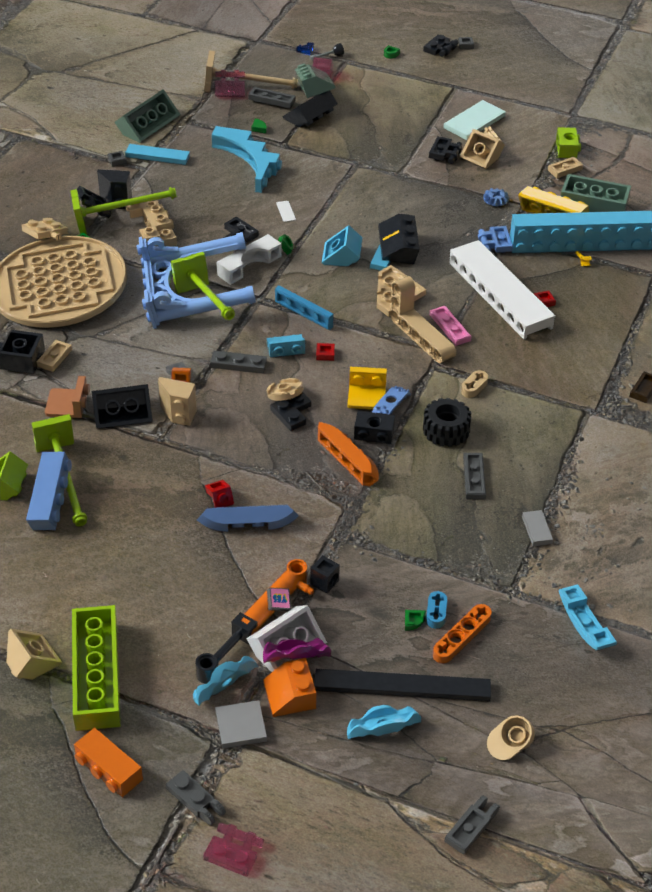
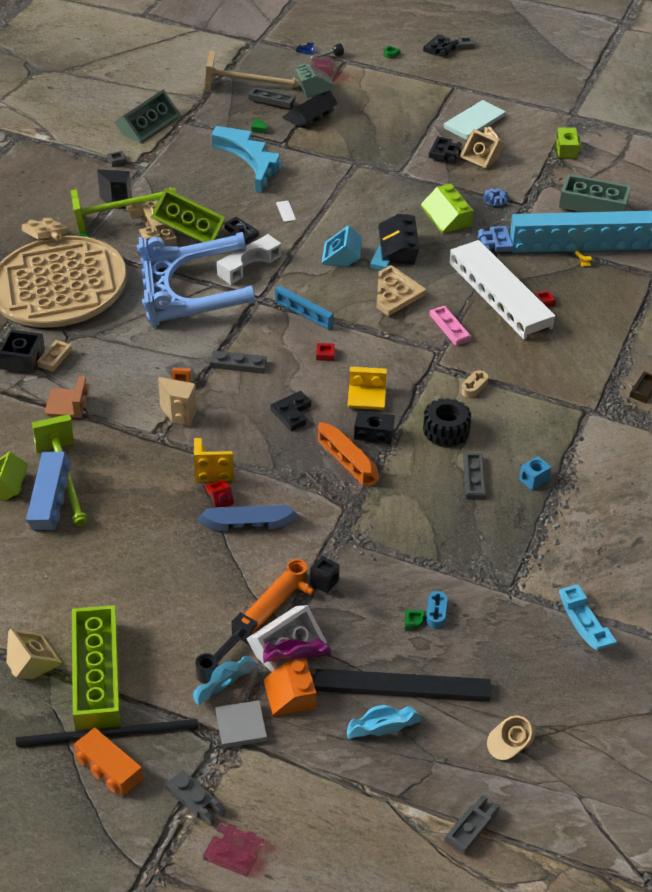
black plate [77,186,112,218] -> none
black slope [91,384,153,429] -> none
medium azure tile [125,144,190,165] -> none
lime tile [171,252,235,320] -> none
clear pink plate [215,70,245,97] -> none
tan tile [266,378,304,401] -> none
medium azure bracket [267,334,305,357] -> none
tile [267,588,291,611] -> none
green tile [278,234,293,255] -> none
medium blue piece [372,386,411,414] -> none
tan beam [390,276,456,363] -> none
orange beam [433,604,492,664] -> none
yellow slope [518,186,589,214] -> none
light grey tile [522,510,553,546] -> none
tan plate [548,157,583,178] -> none
none -> black piece [16,719,198,746]
none -> lime slope [150,188,225,243]
none -> yellow bracket [194,438,234,482]
none -> lime slope [421,184,473,234]
none -> dark azure brick [519,456,551,491]

